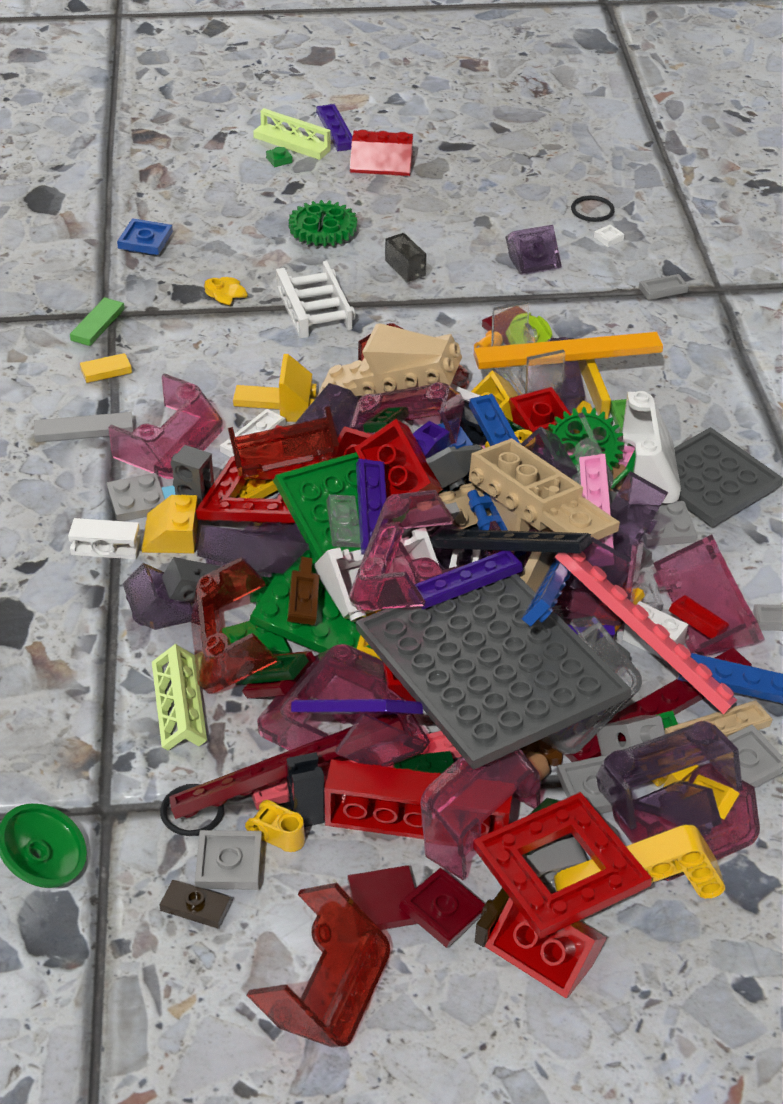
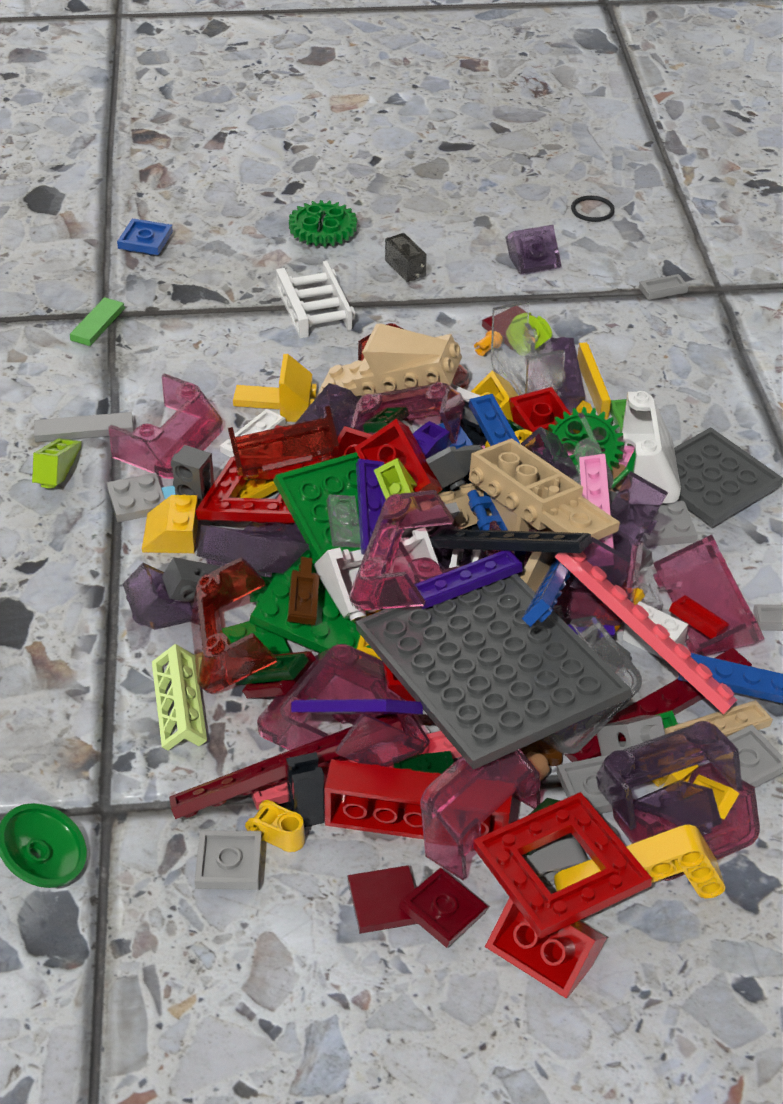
white piece [68,518,141,559] -> none
yellow tile [80,353,132,383] -> none
dark brown plate [159,880,231,929] -> none
black tyre [160,784,224,836] -> none
yellow plate [204,277,248,306] -> none
clear red windscreen [246,883,390,1048] -> none
yellowish green fence [253,108,331,160] -> none
green plate [266,147,293,168] -> none
dark purple tile [316,104,353,152] -> none
slope [350,129,413,176] -> none
light orange tile [473,332,663,369] -> none
dark brown plate [474,888,509,947] -> none
white tile [594,225,624,247] -> none
none -> lime slope [32,438,82,488]
none -> lime slope [374,458,420,519]

